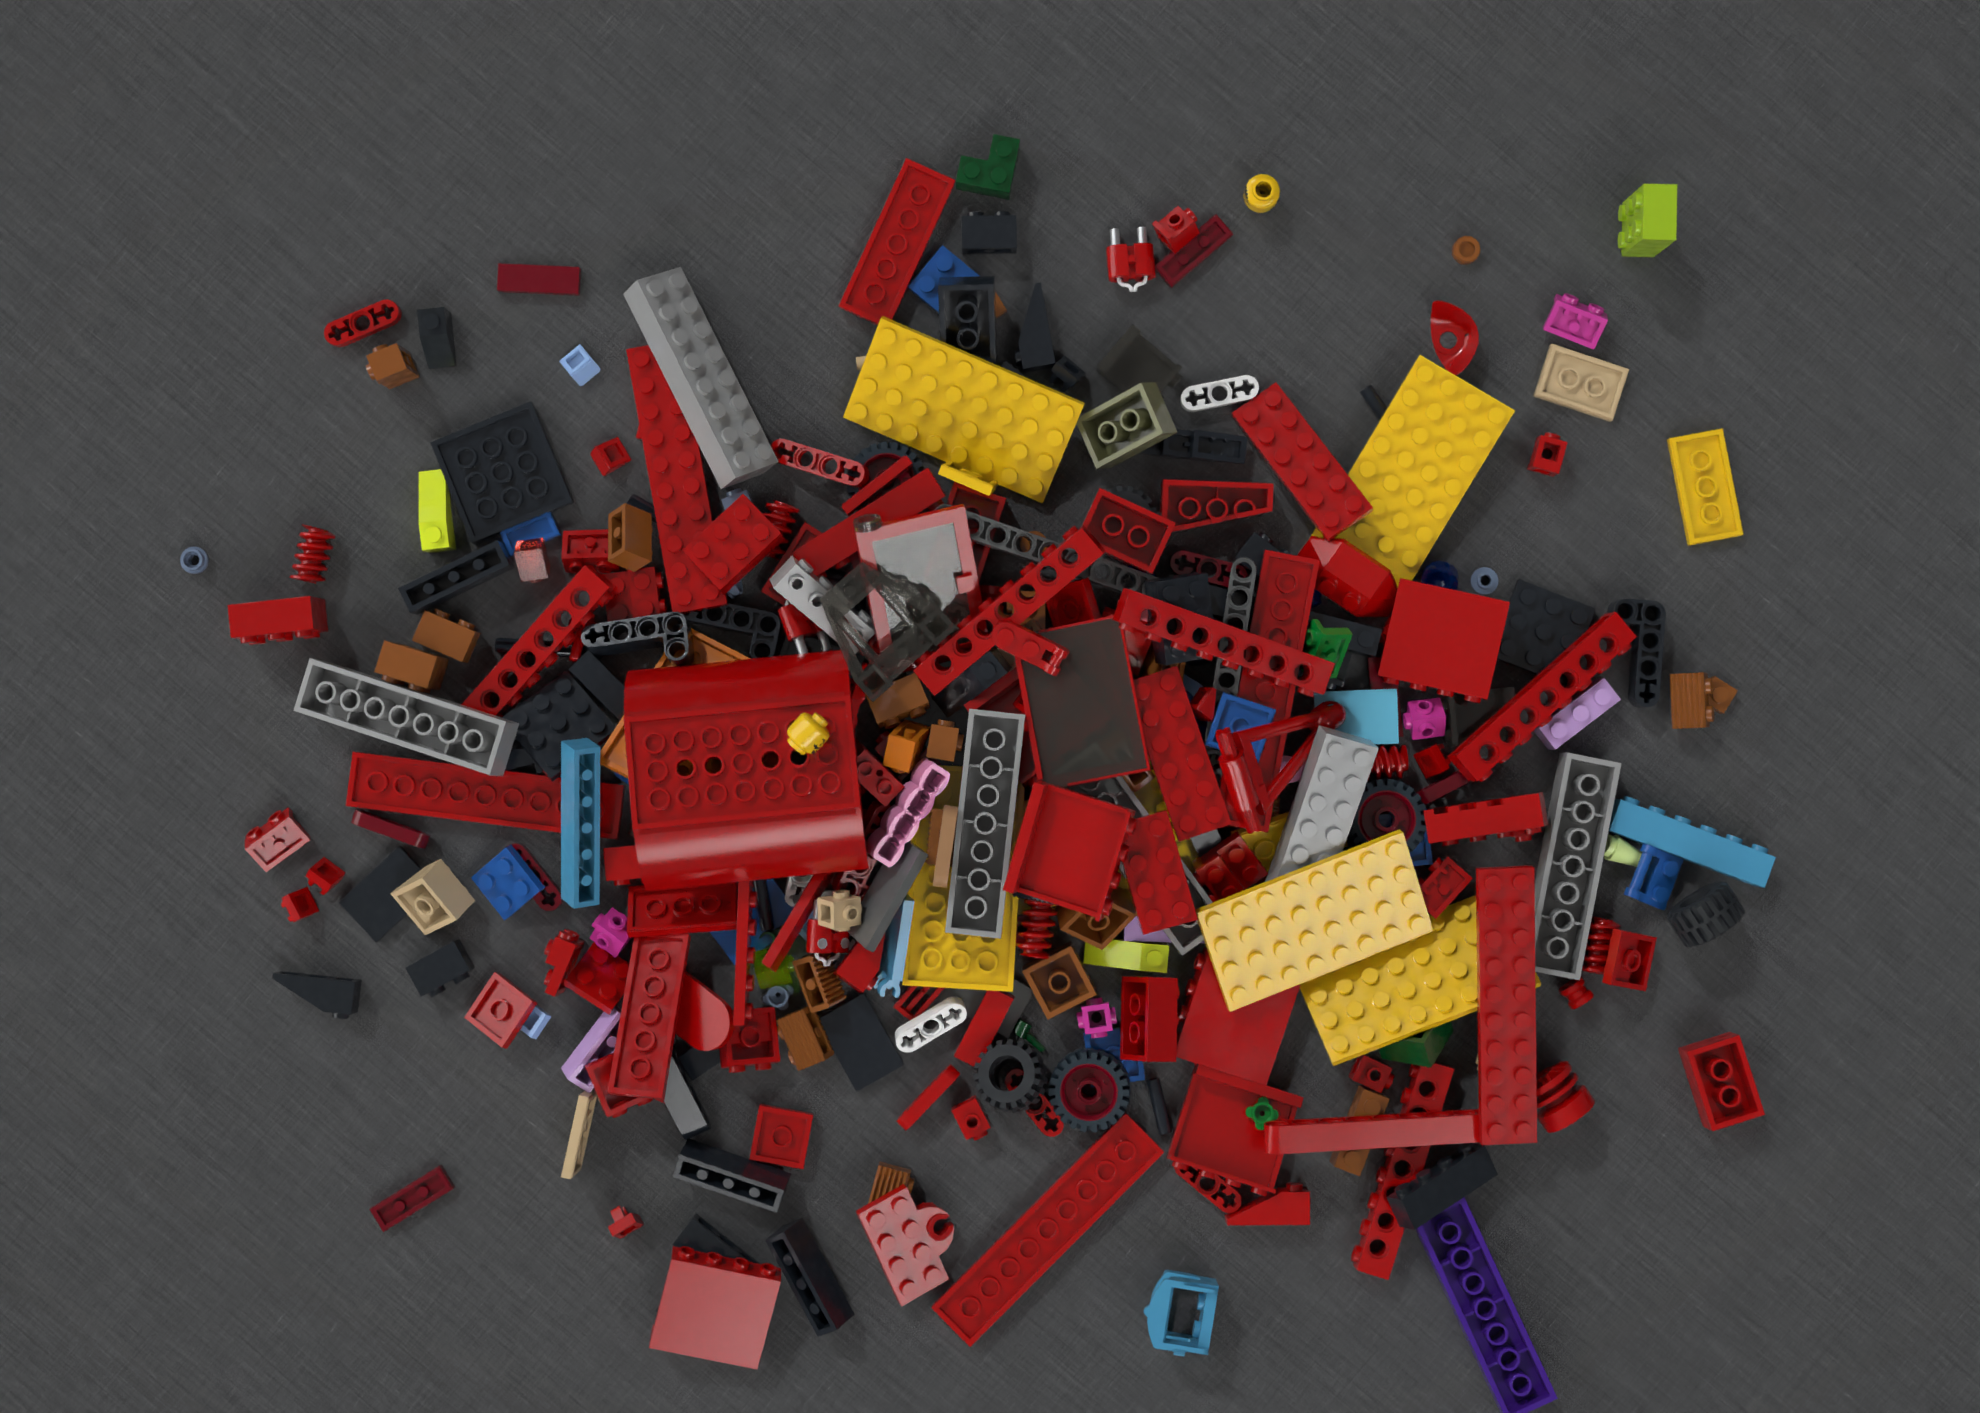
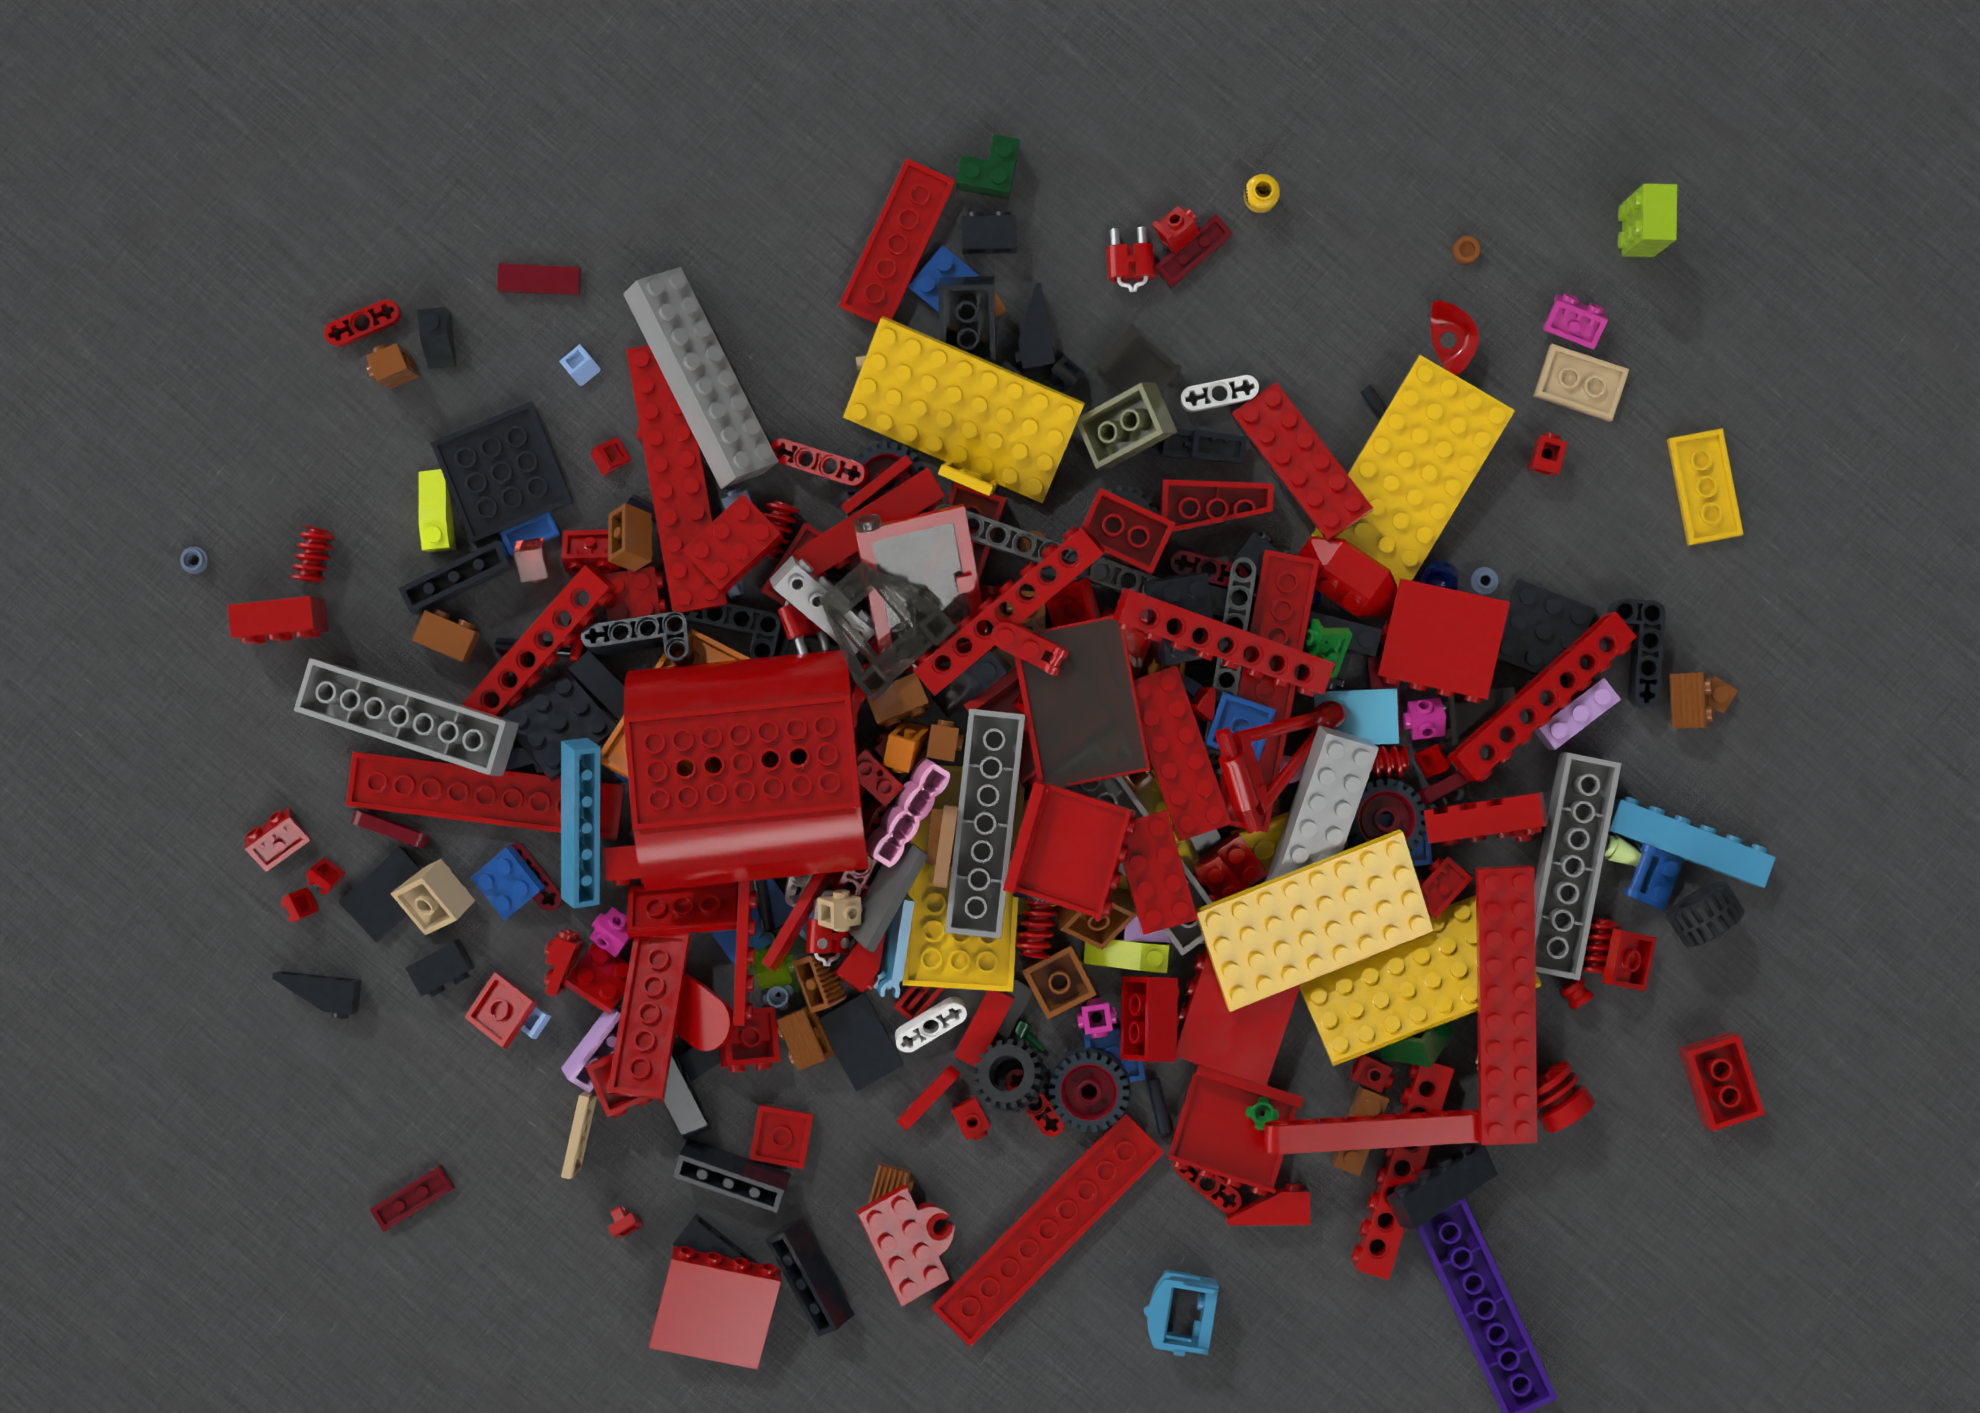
dark orange brick [374,640,449,693] -> none
yellow head [787,712,829,755] -> none

